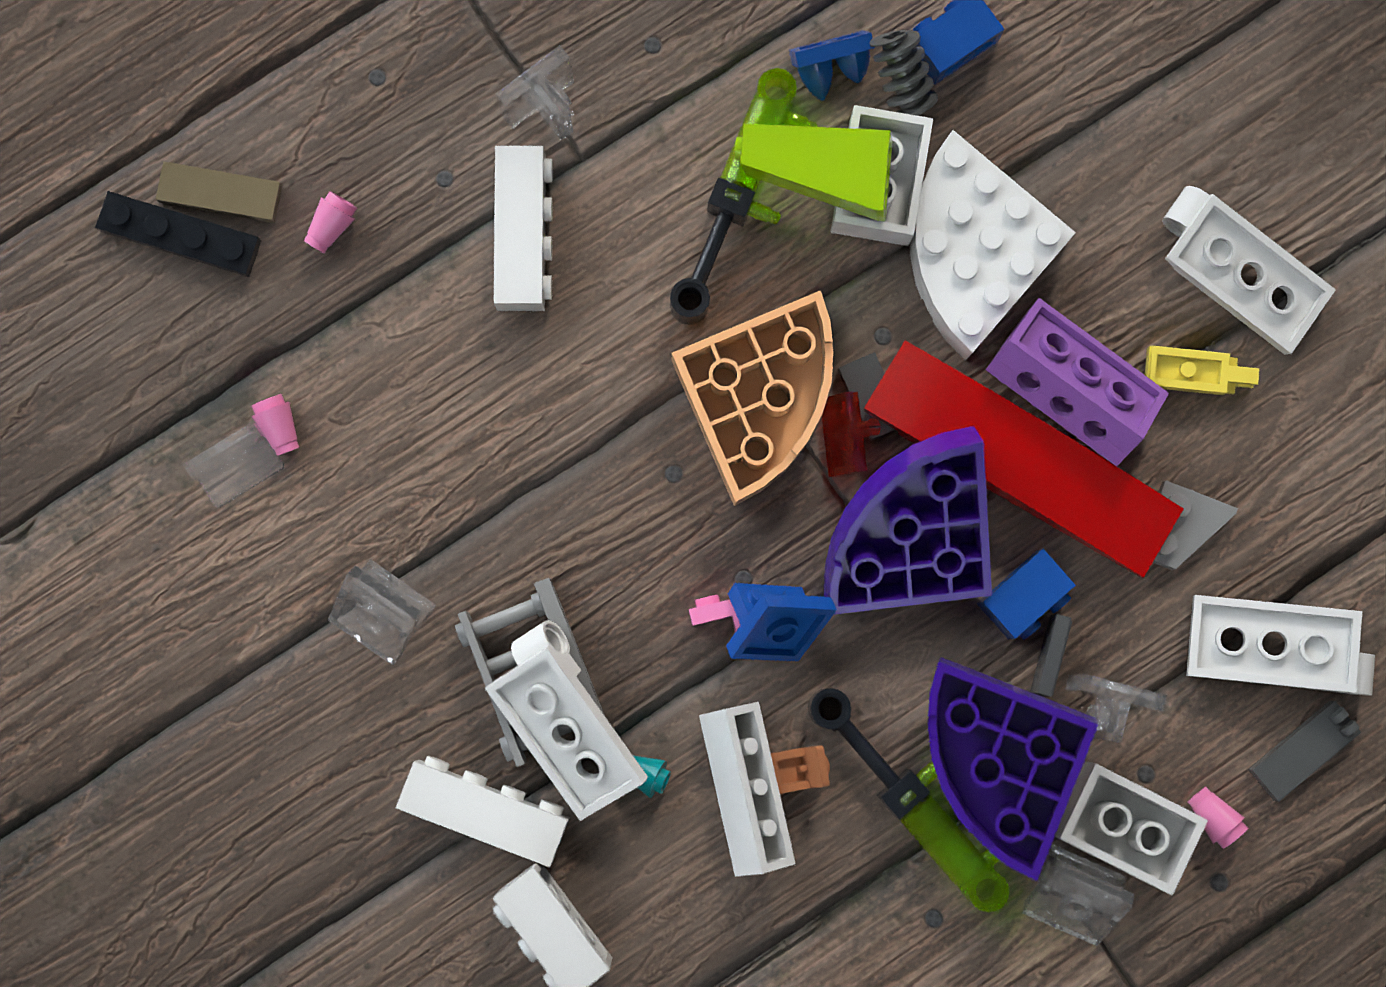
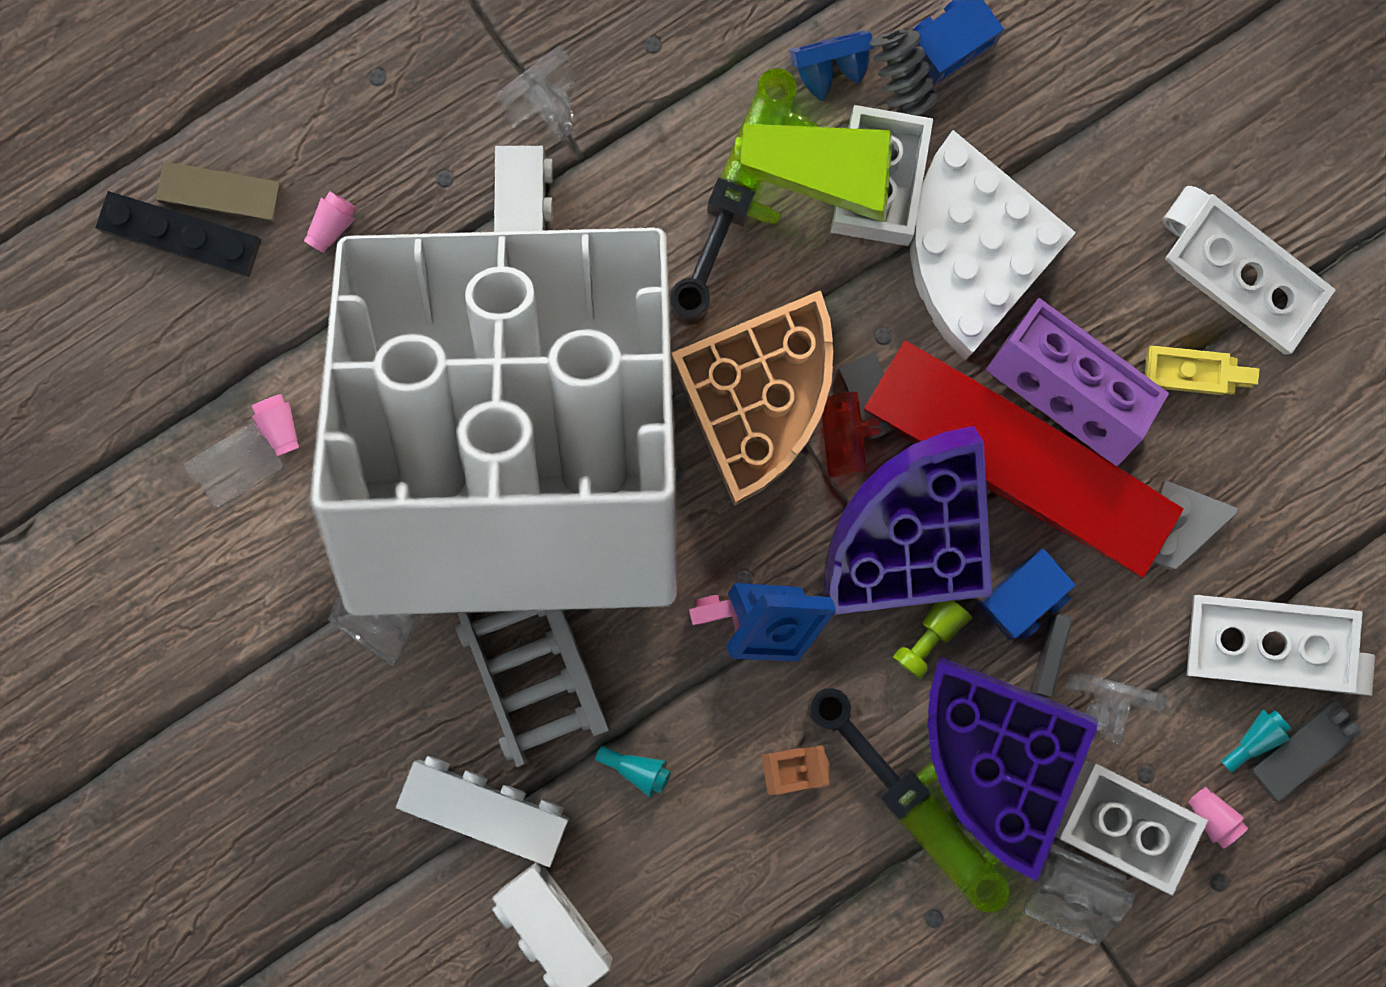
white hinge [485,620,648,821] -> none
white brick [699,702,796,876] -> none
none -> white piece [312,228,677,615]
none -> lime piece [892,600,973,680]
none -> teal cone [1221,709,1292,773]

